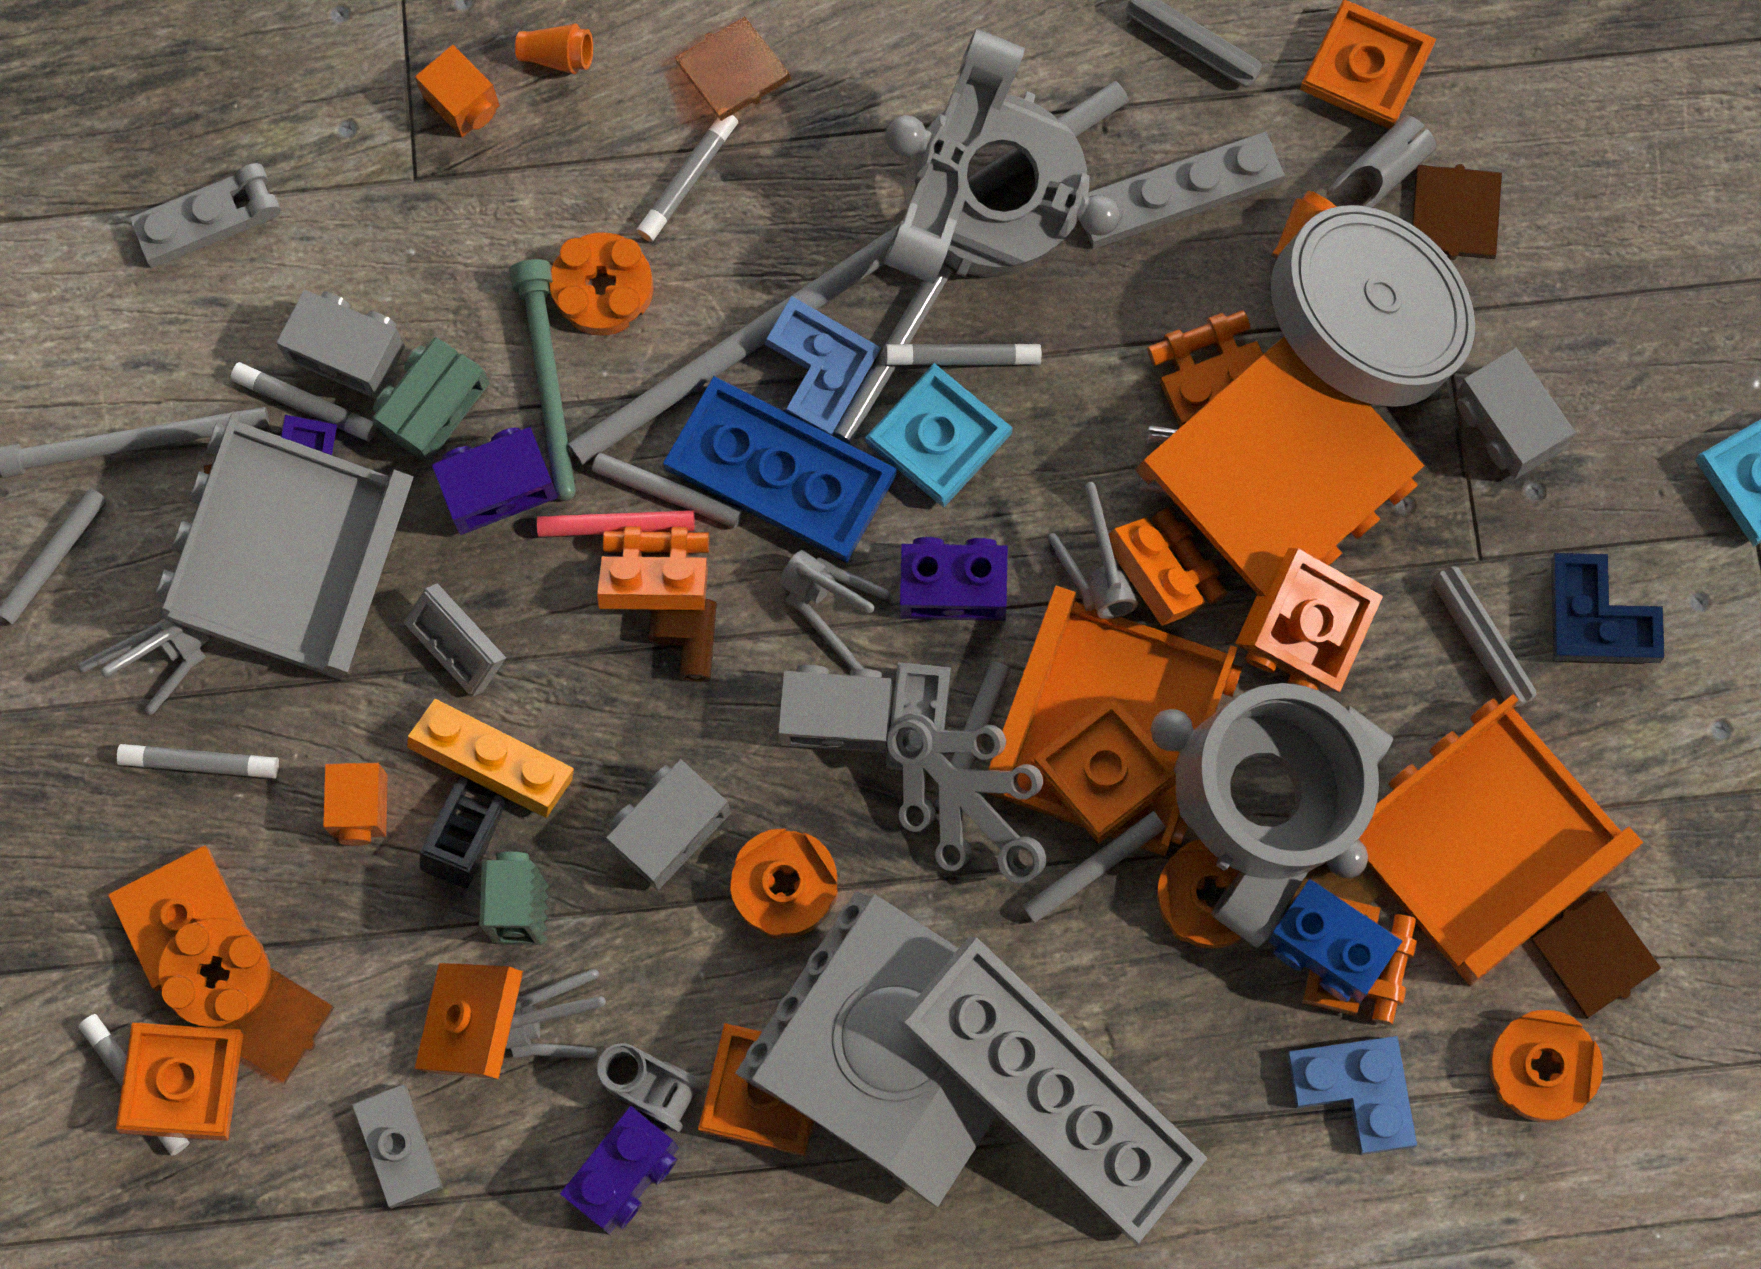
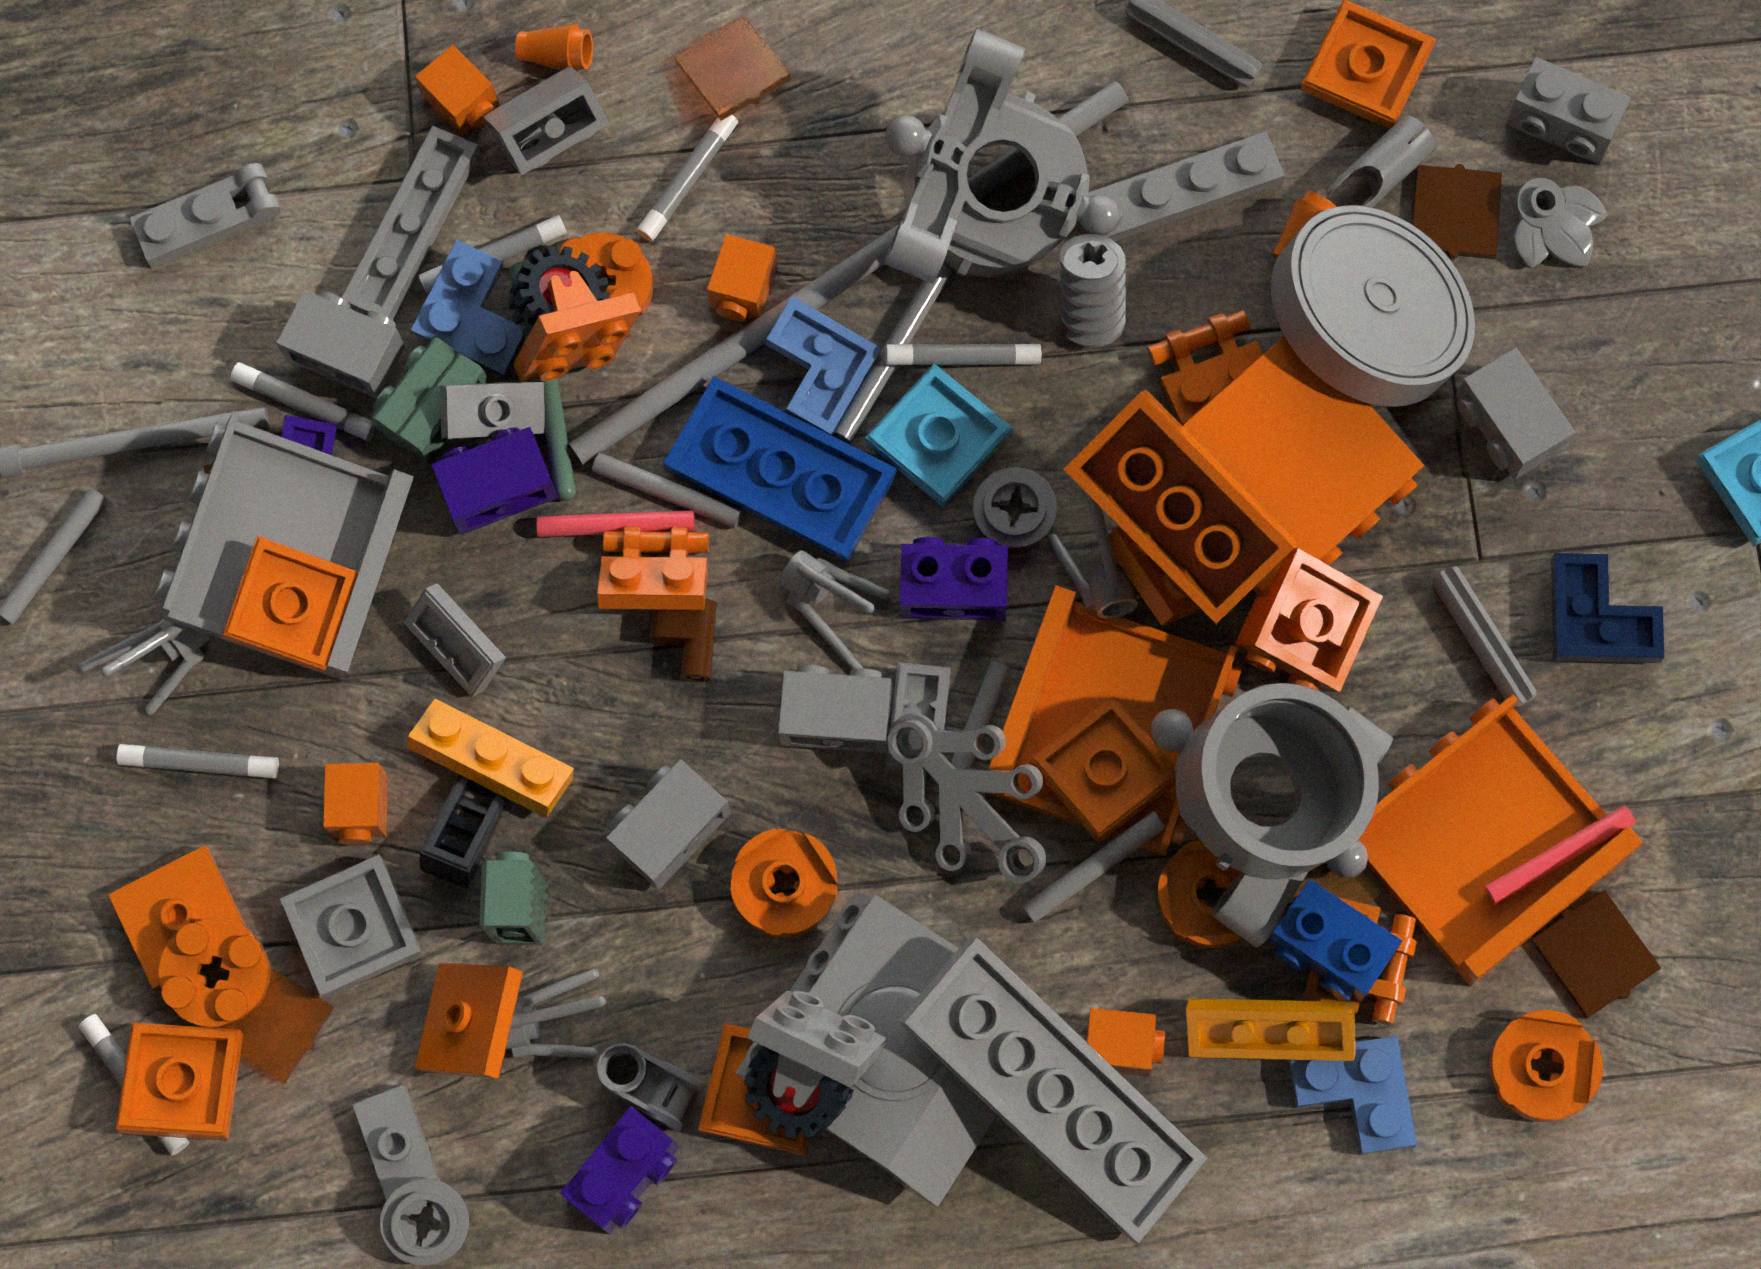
none -> orange plate [221,536,358,673]
none -> light grey plate [280,854,424,999]
none -> light grey plate [342,125,481,321]
none -> light grey gear [380,1177,469,1266]
none -> medium blue plate [411,239,526,378]
none -> bar [418,215,567,294]
none -> light grey plate [440,381,545,439]
none -> light grey brick [483,66,610,175]
none -> orange plate [508,246,642,382]
none -> orange brick [707,234,778,322]
none -> light grey plate [744,990,887,1139]
none -> light grey gear [973,467,1057,550]
none -> light grey piece [1060,234,1126,347]
none -> orange brick [1063,390,1298,624]
none -> orange brick [1086,1008,1165,1077]
none -> light orange plate [1186,998,1356,1061]
none -> coral bar [1484,805,1636,905]
none -> light grey brick [1506,57,1631,165]
none -> light grey plate [1513,177,1607,268]

